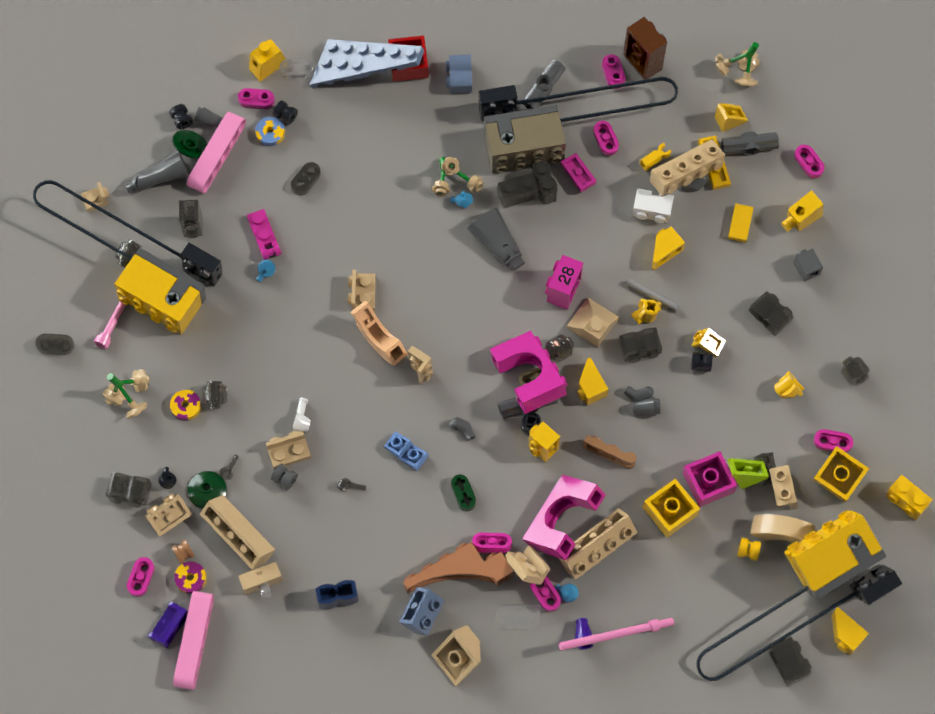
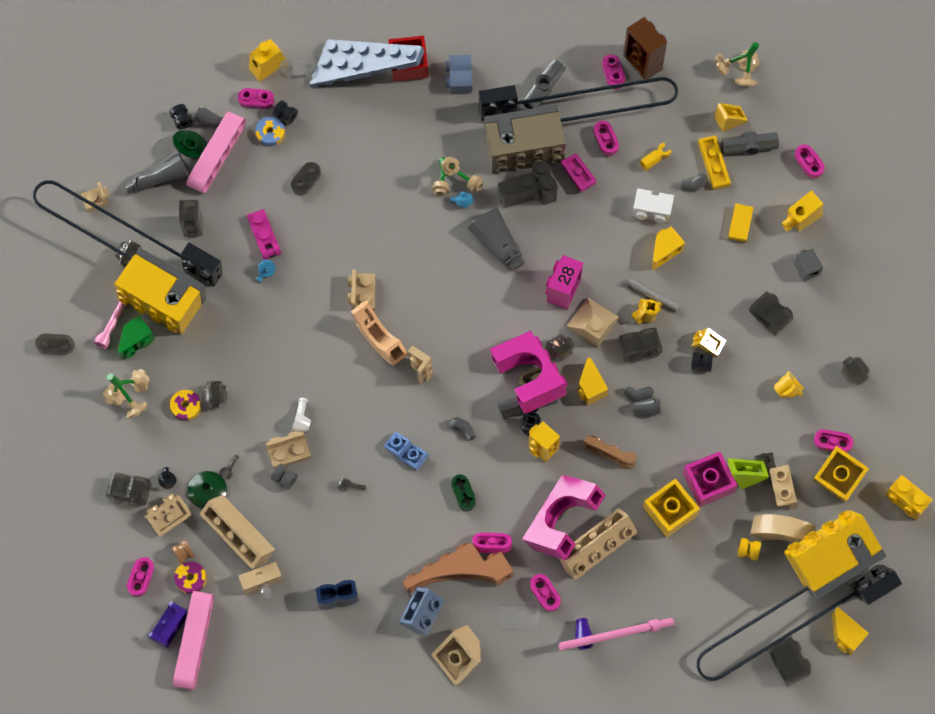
tan bracket [505,546,550,585] -> none
dark azure piece [555,583,579,602] -> none
tan brick [649,139,725,197] -> none
none -> green slope [118,315,155,360]

